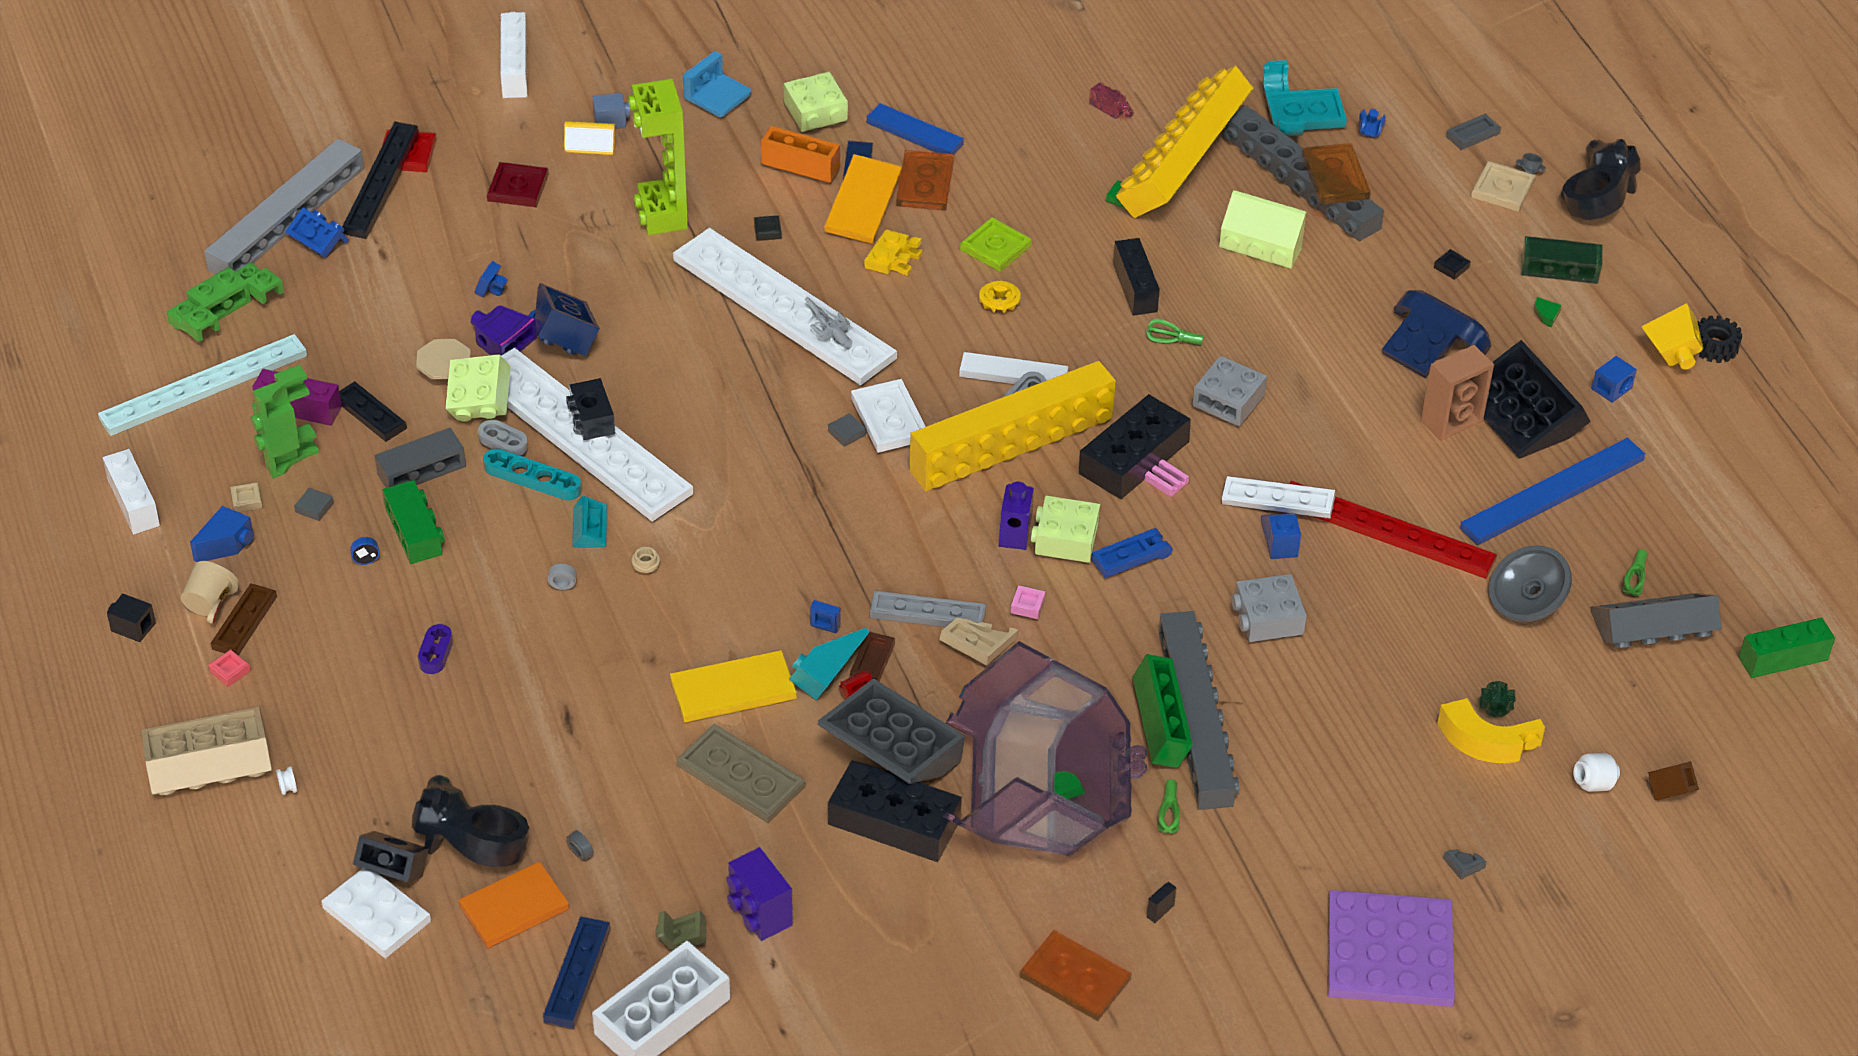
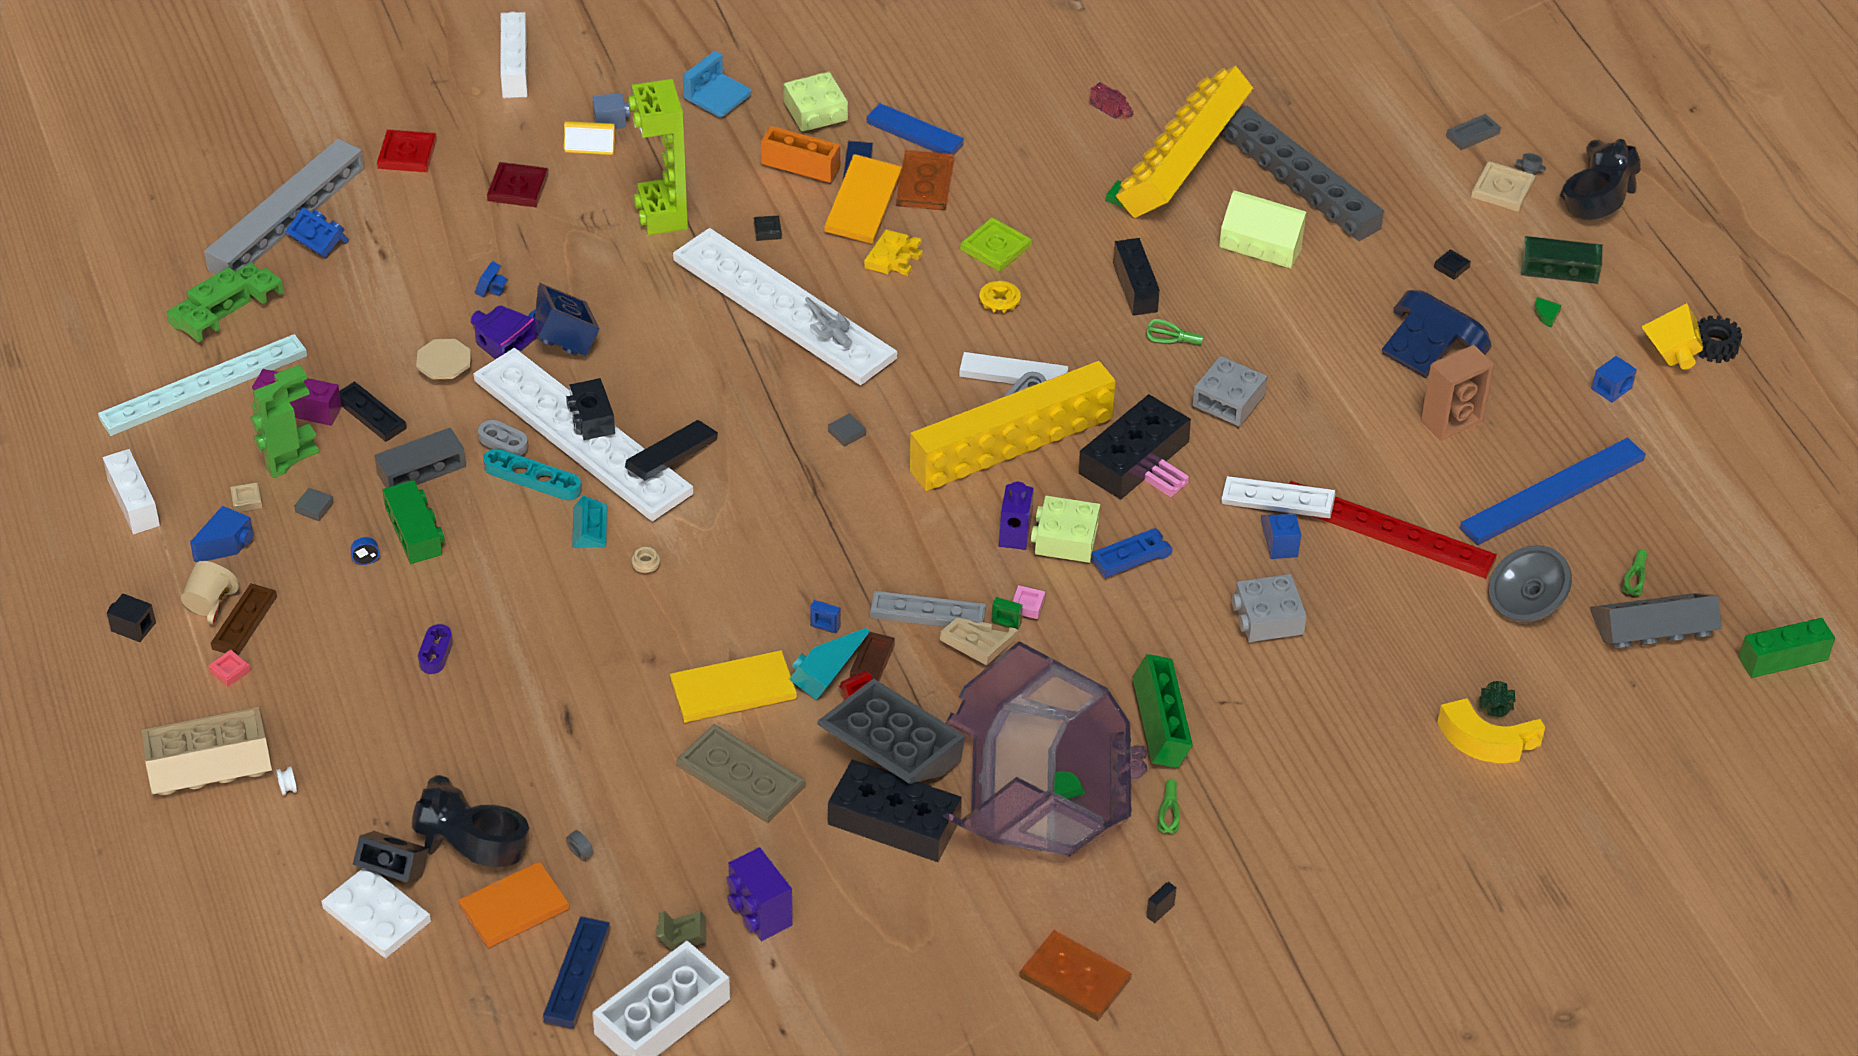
black tile [342,121,419,239] -> none
yellowish green brick [445,355,511,421] -> none
light grey tile [548,564,577,590] -> none
white plate [851,379,926,453] -> none
dark grey brick [1159,611,1239,810] -> none
teal piece [1263,60,1347,137] -> none
clear orange tile [1302,143,1371,204] -> none
medium lavender plate [1328,890,1454,1007] -> none
blue arm [1359,109,1386,138] -> none
dark grey tile [1443,850,1486,880] -> none
black slope [1484,340,1591,459] -> none
white head [1573,753,1620,792] -> none
reddish brown panel [1648,761,1699,800] -> none
none -> black tile [625,420,718,481]
none -> green tile [992,597,1023,630]

